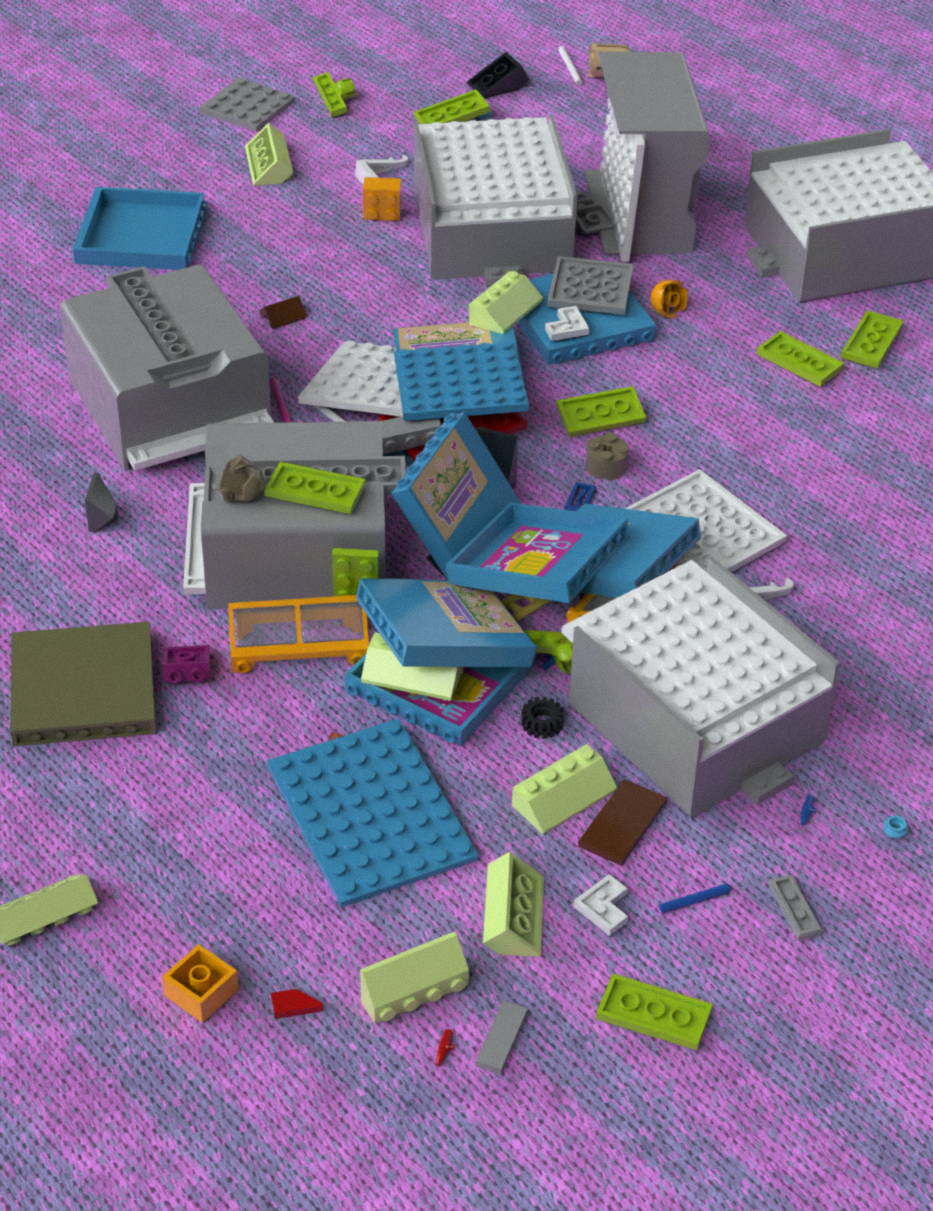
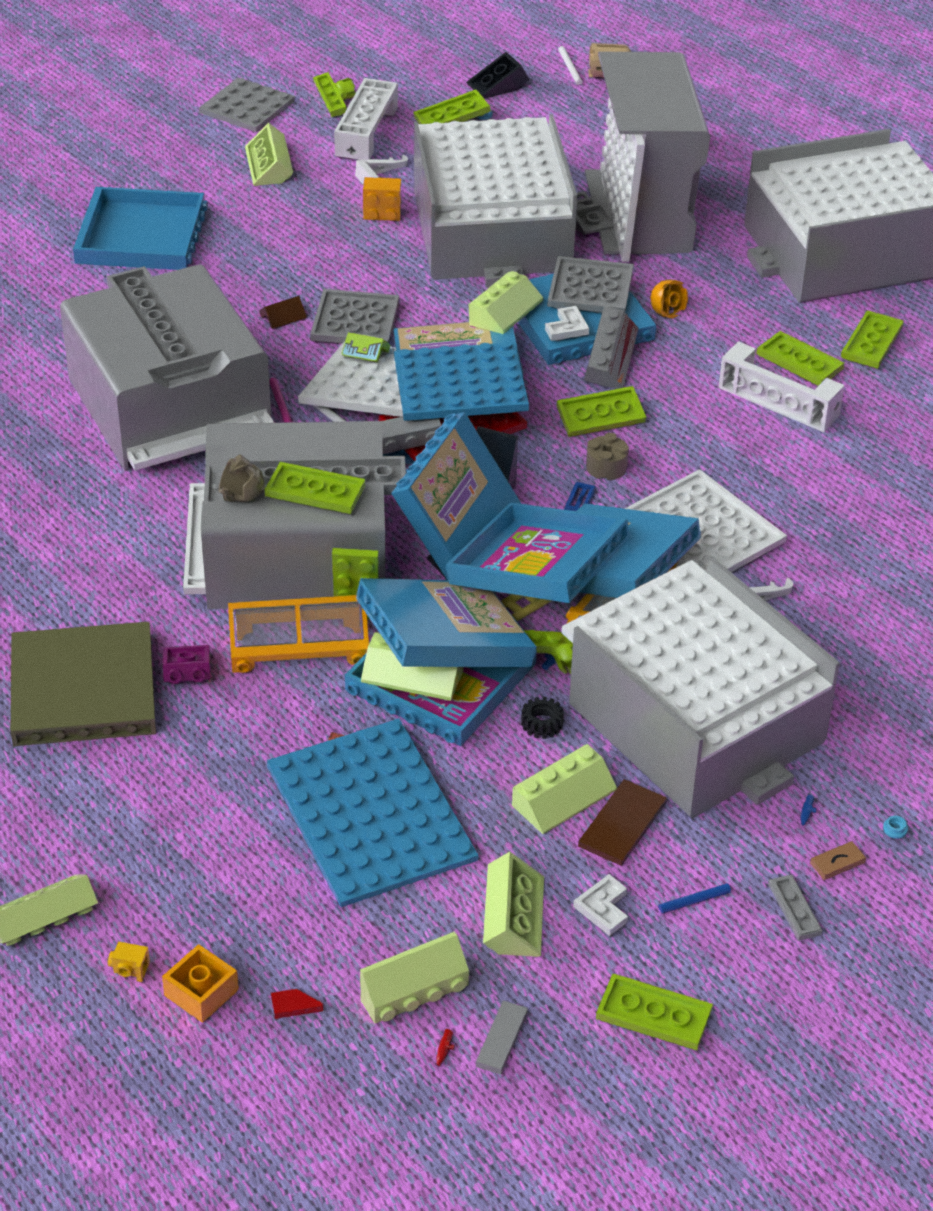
dark grey slope [85,472,119,532] -> none
none -> yellow brick [108,941,150,982]
none -> light grey plate [310,289,399,343]
none -> white plate [334,78,398,160]
none -> lime panel [342,332,391,362]
none -> light grey slope [584,305,638,389]
none -> white plate [719,341,844,432]
none -> medium nougat tile [810,841,866,880]

